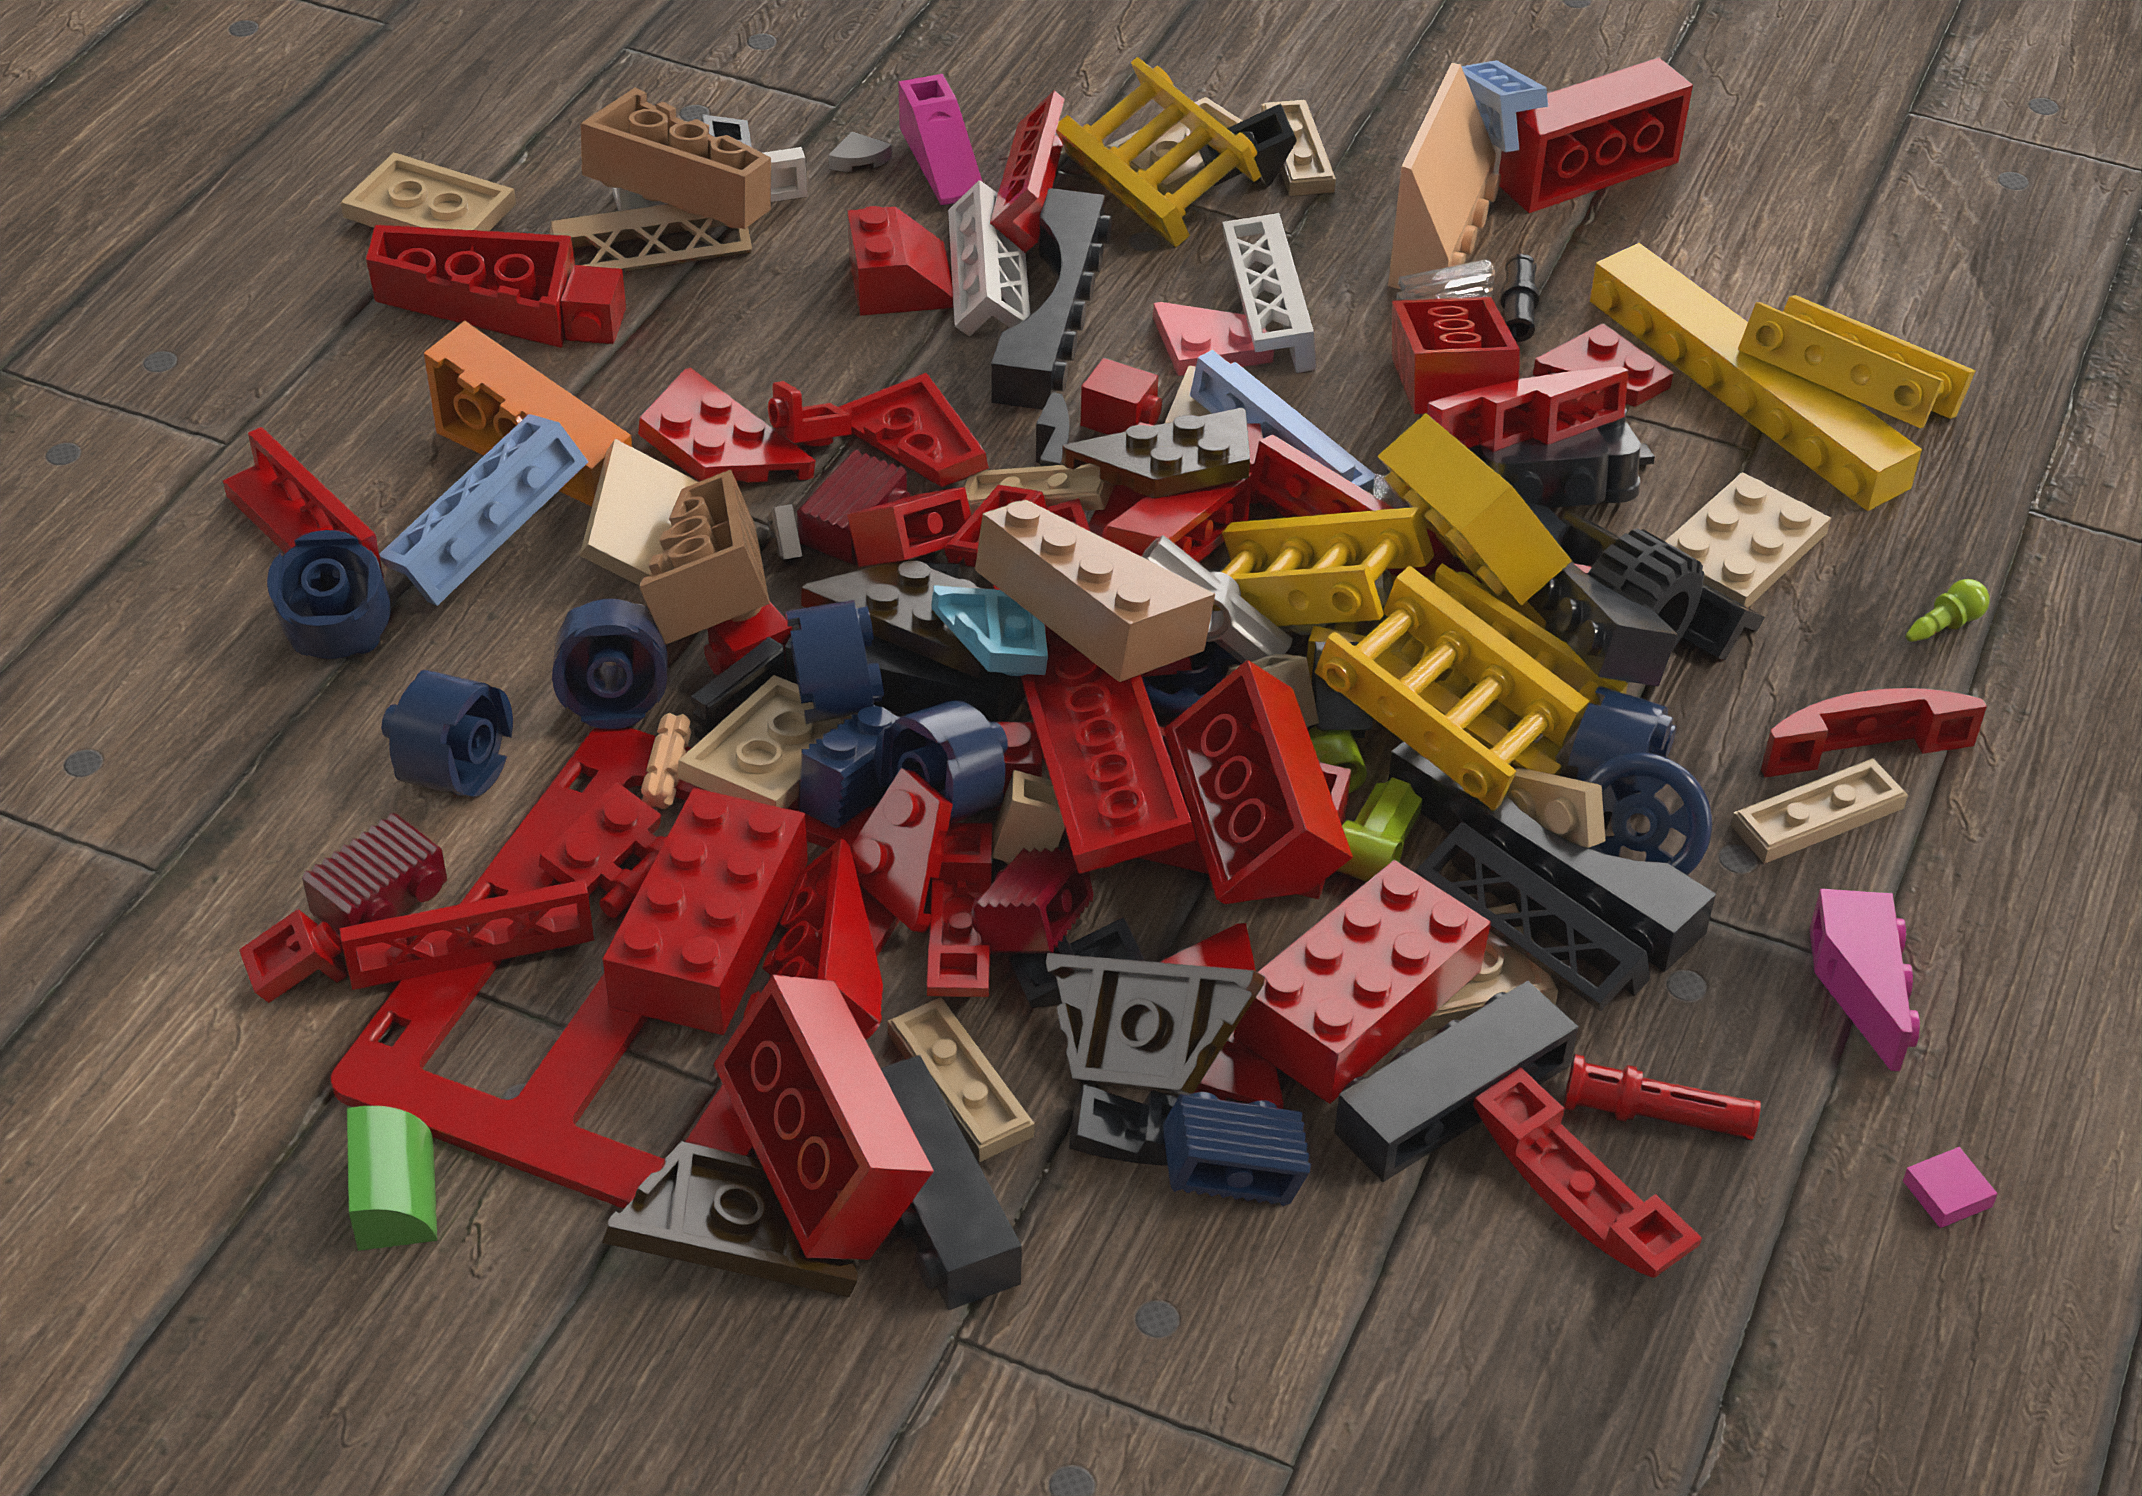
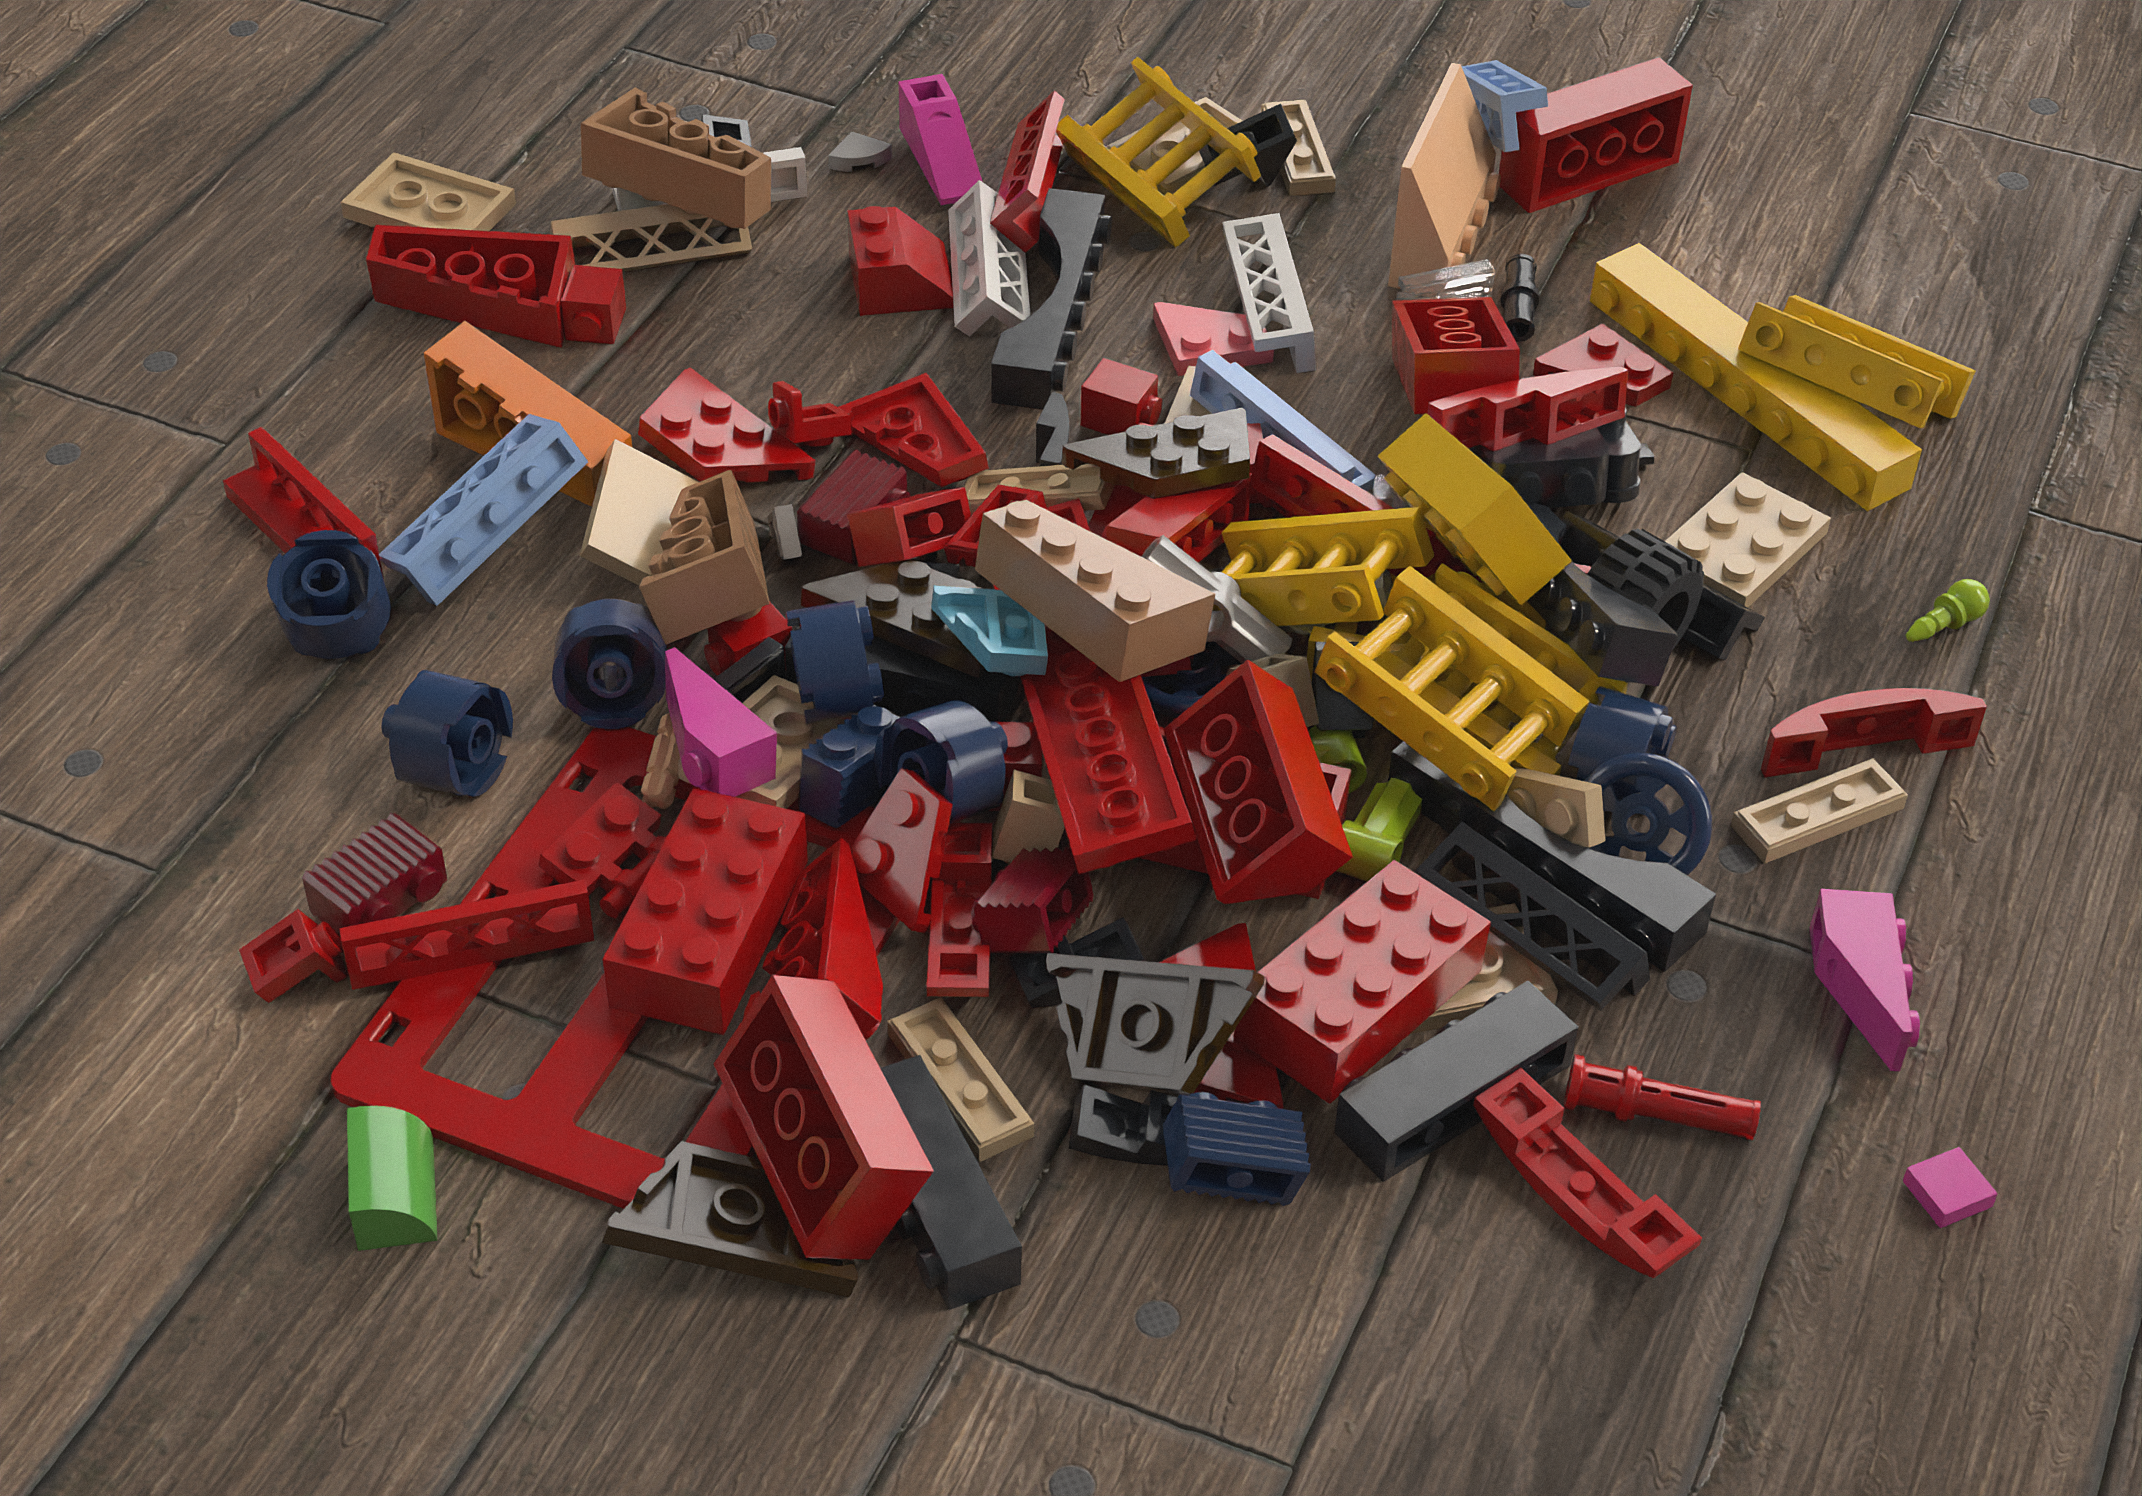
none -> dark pink slope [665,647,777,797]

